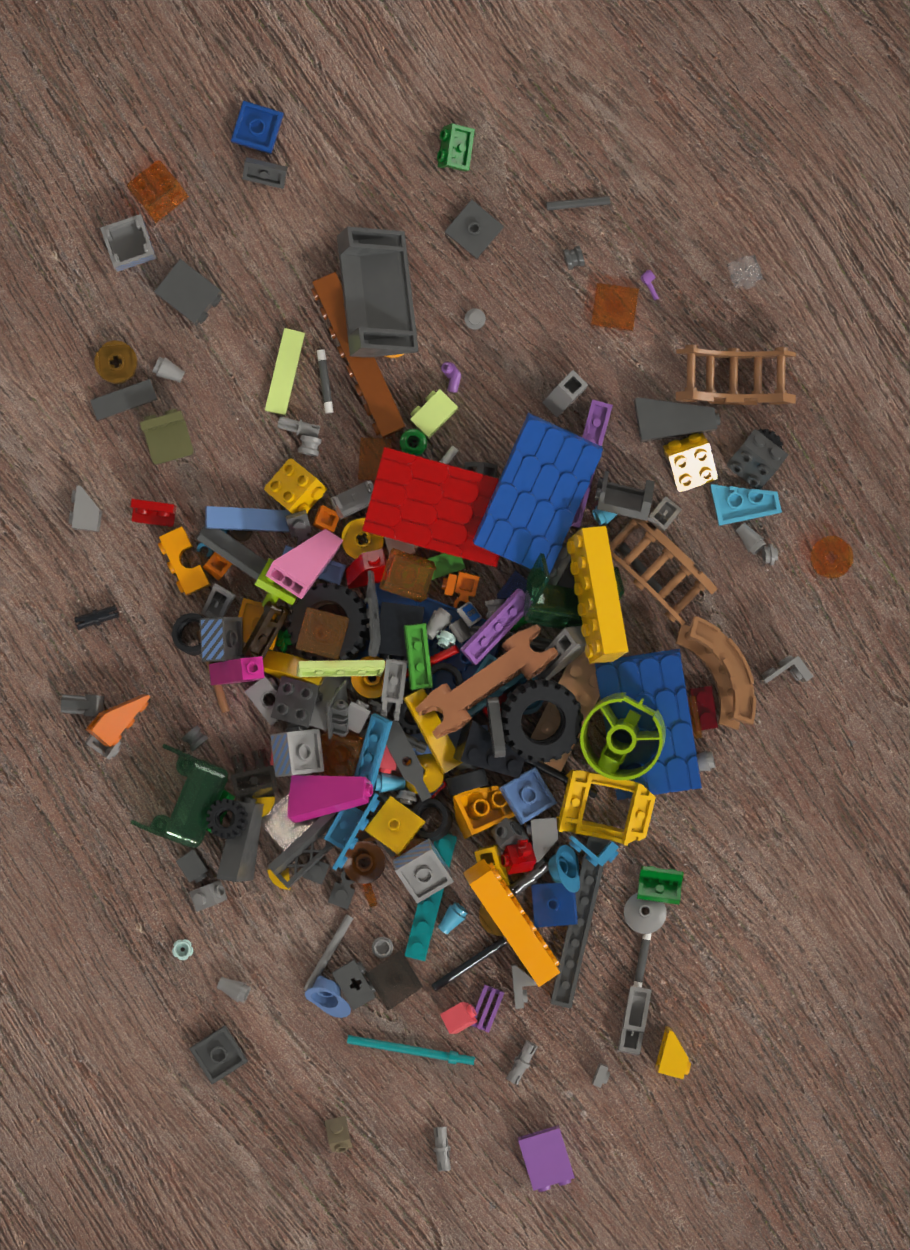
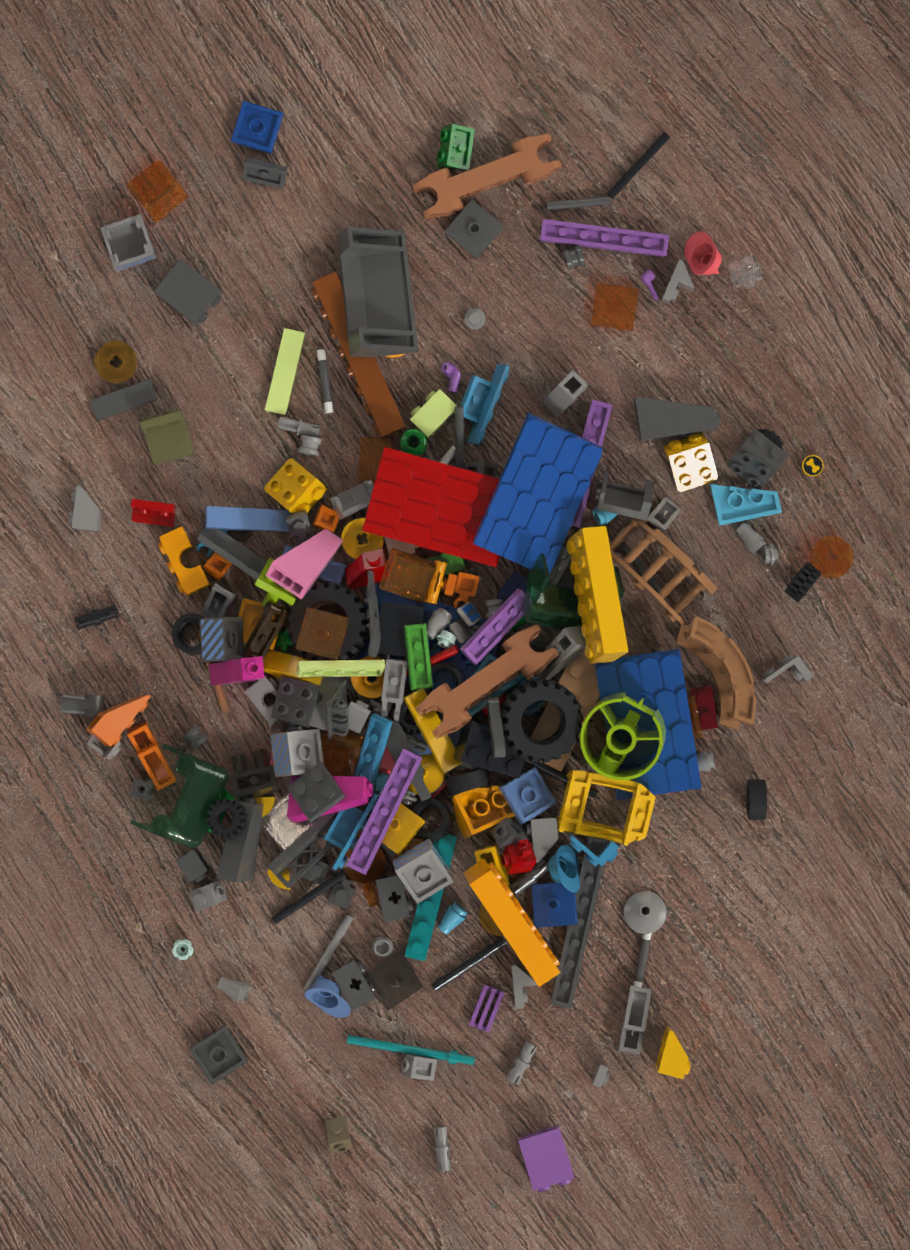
light grey cone [152,356,185,383] -> none
coral brick [440,1002,478,1034] -> none
green bracket [637,866,684,905] -> none
medium nougat fence [676,345,796,405] -> none
none -> orange slope [127,720,177,791]
none -> flat silver plate [130,777,154,801]
none -> black bar [272,870,347,924]
none -> dark grey plate [287,762,346,822]
none -> medium lavender plate [346,749,422,875]
none -> dark grey brick [375,875,413,922]
none -> light grey bracket [401,1054,437,1081]
none -> nougat piece [412,134,562,220]
none -> light orange pin [423,560,447,605]
none -> dark grey bar [455,406,464,469]
none -> dark azure bracket [460,364,510,445]
none -> medium lavender plate [540,219,669,257]
none -> black bar [607,132,670,199]
none -> light grey slope [661,259,694,305]
none -> coral piece [684,231,722,275]
none -> black tyre [746,779,767,820]
none -> black tyre [784,562,822,602]
none -> tile [801,455,824,477]

